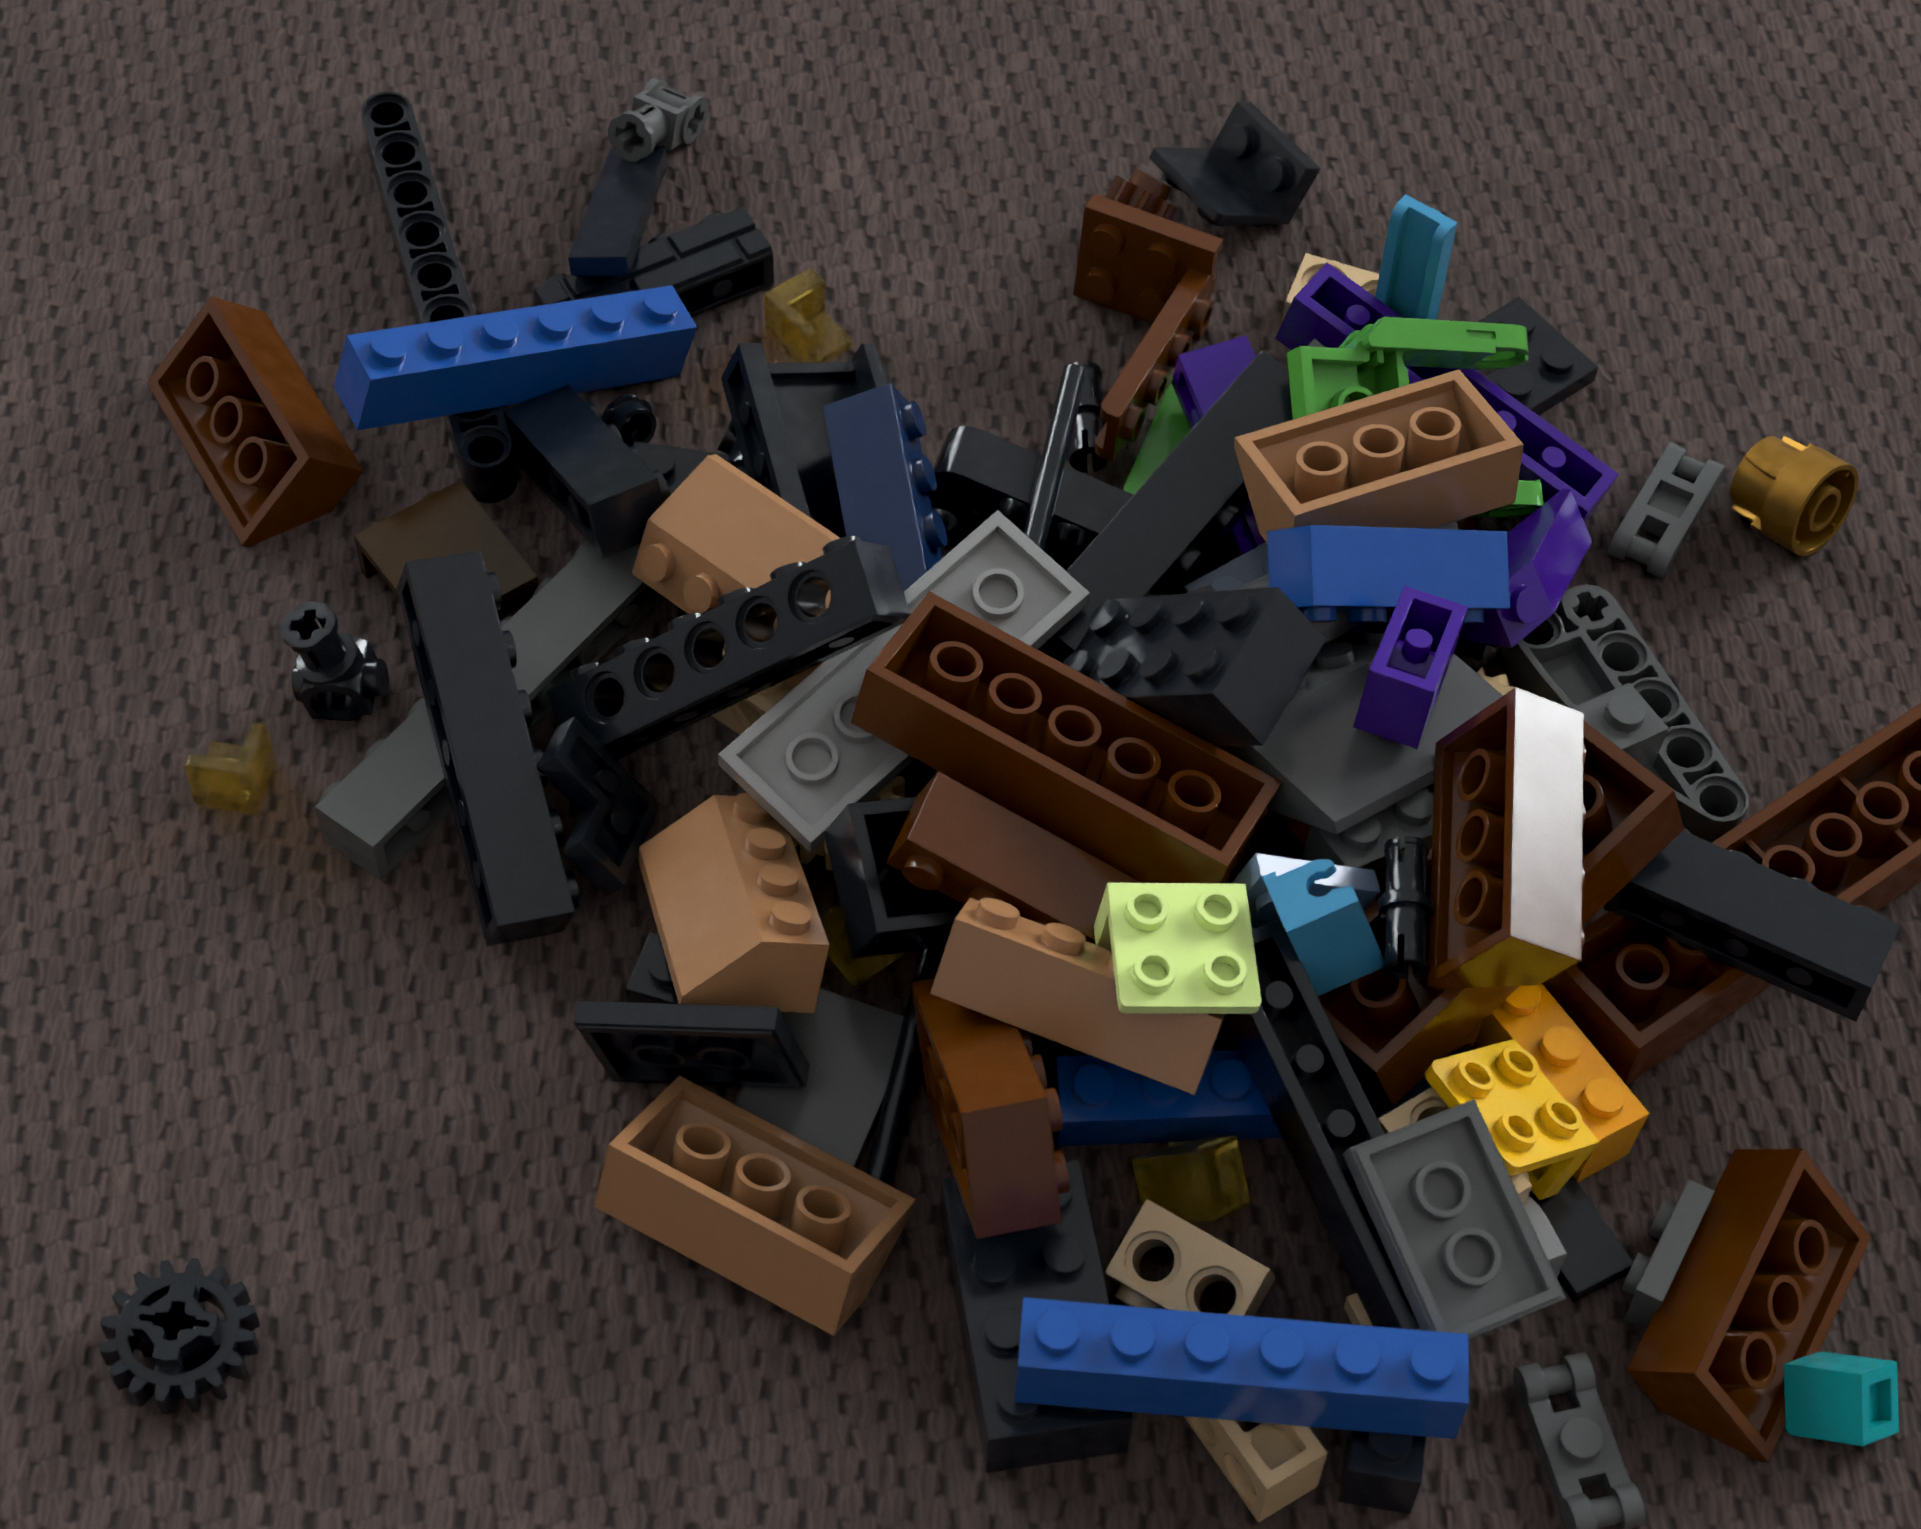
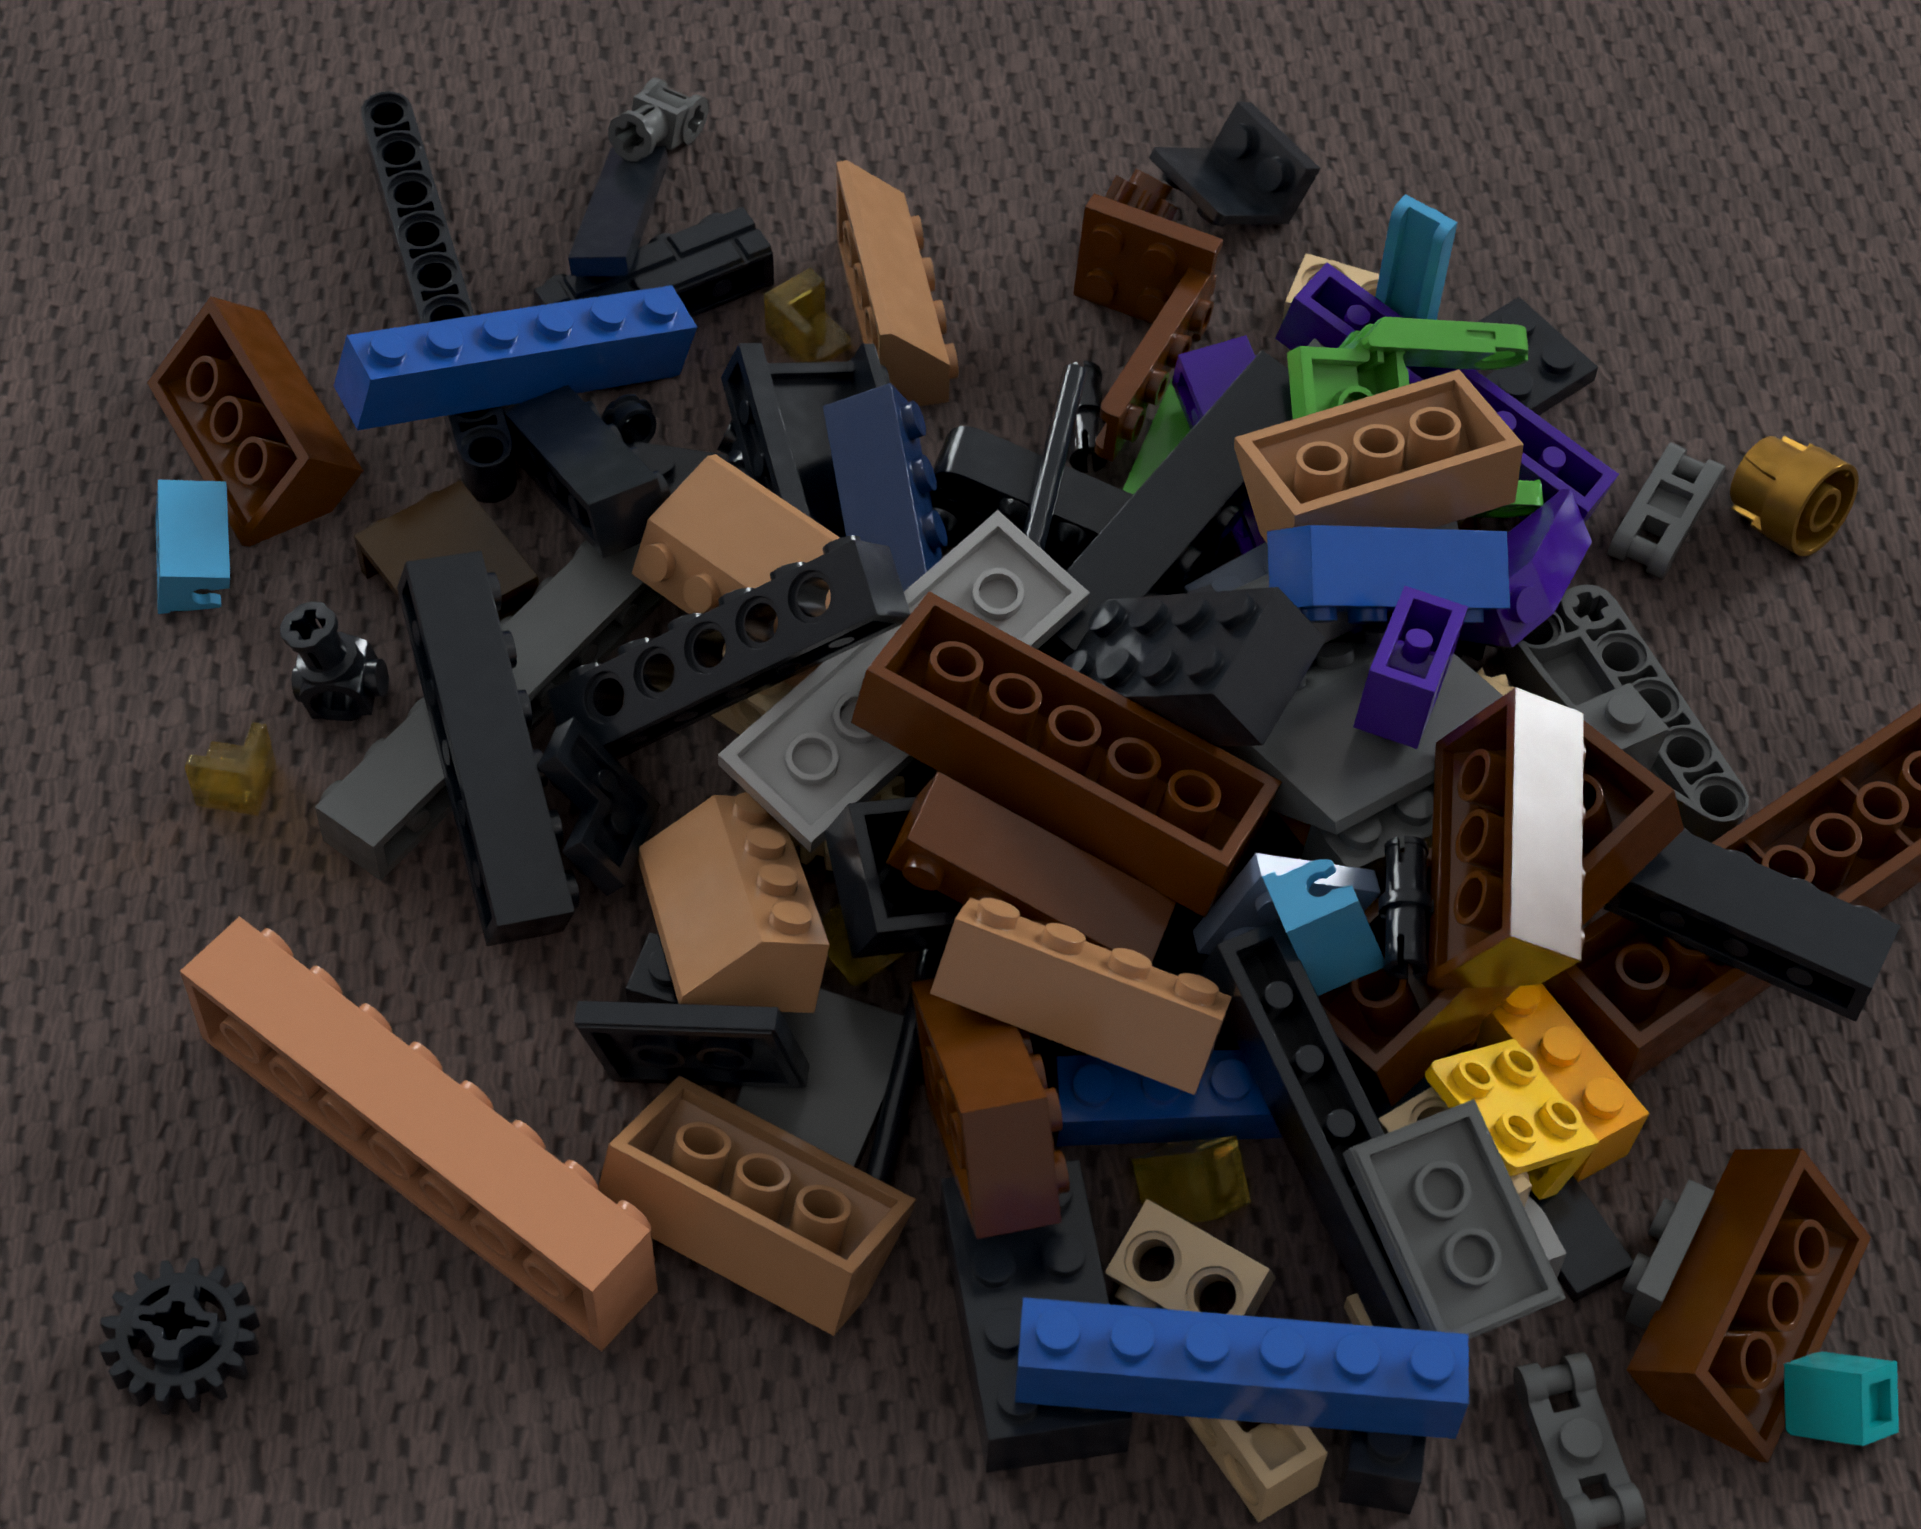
yellowish green bracket [1094,883,1261,1014] -> none
none -> dark azure hinge [155,480,230,614]
none -> nougat brick [180,916,658,1351]
none -> medium nougat slope [836,160,959,406]

